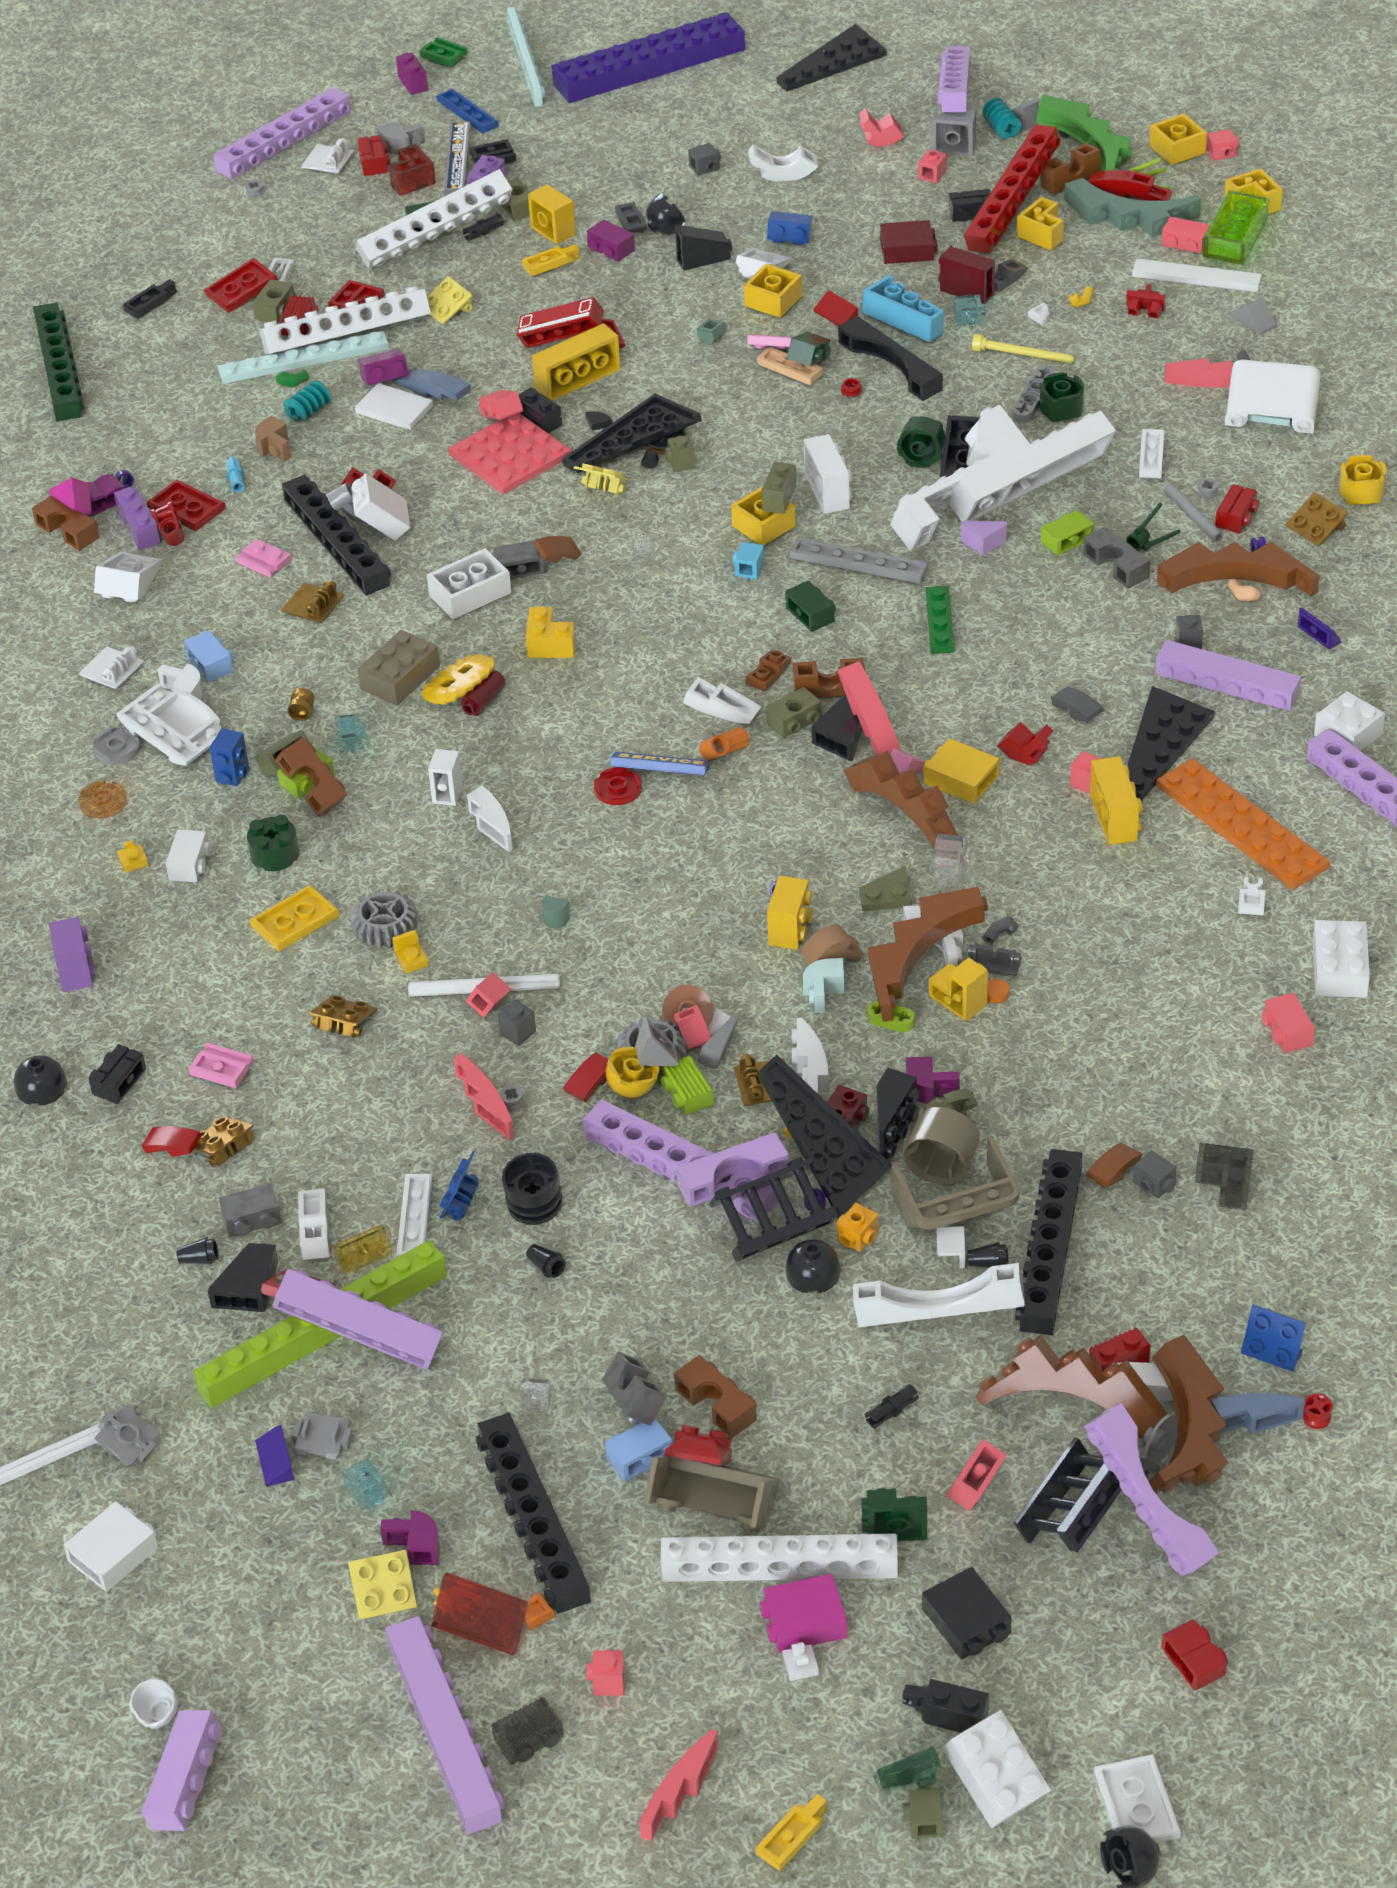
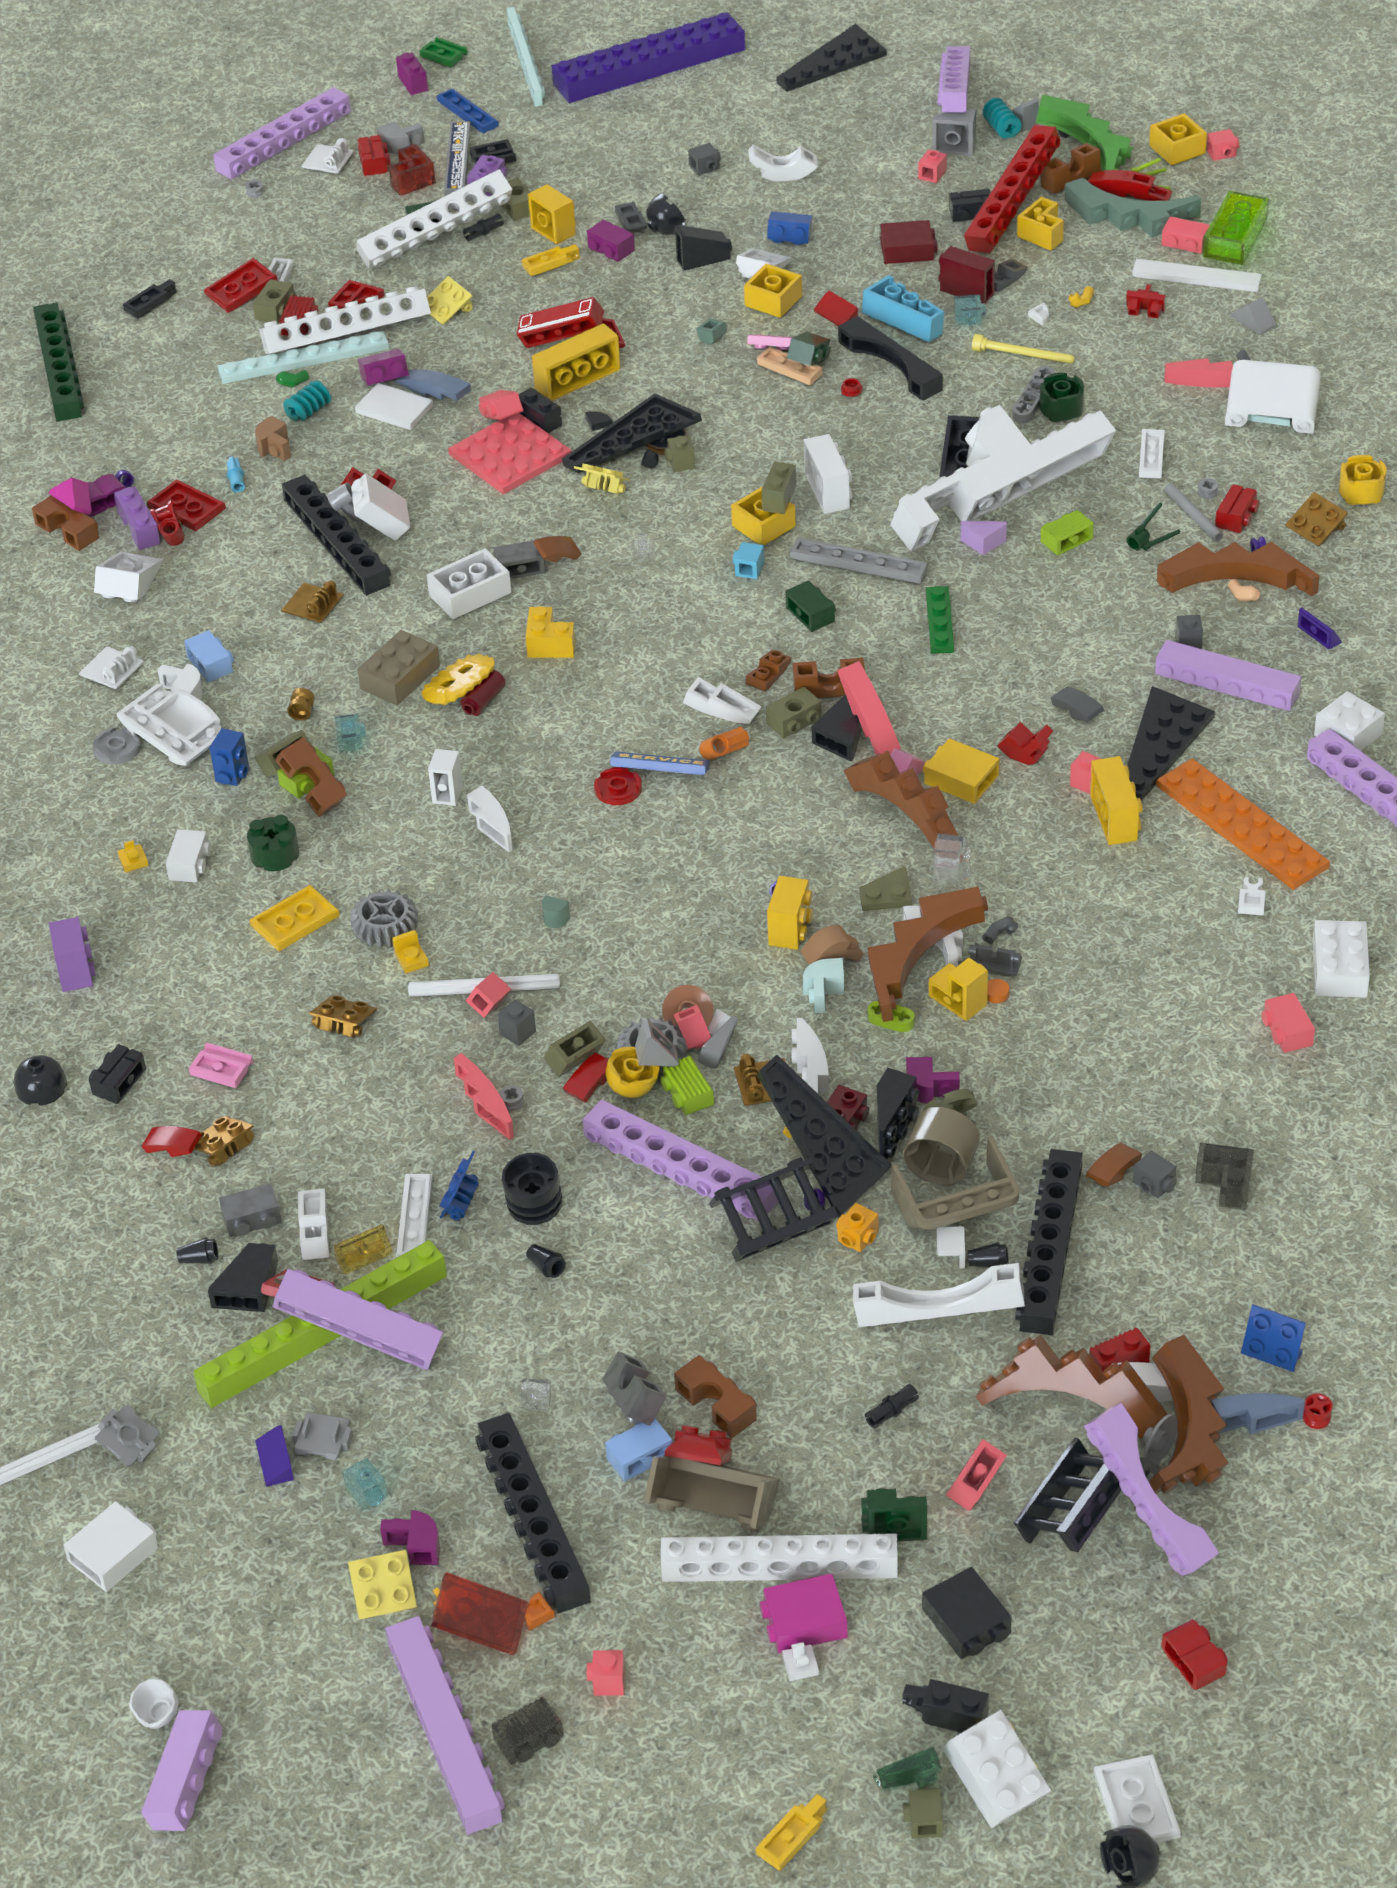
clear orange tile [78,781,127,818] -> none
bright pink plate [235,539,292,578] -> none
coral slope [639,1729,718,1841] -> none
lavender arch [676,1133,789,1207] -> none
black cylinder [785,1239,840,1293] -> none
coral brick [859,109,904,147] -> none
dark green brick [897,416,945,468] -> none
flat silver arch [1083,527,1150,589] -> none
yellow brick [1224,168,1283,216] -> none
none -> olive brick [544,1021,606,1077]

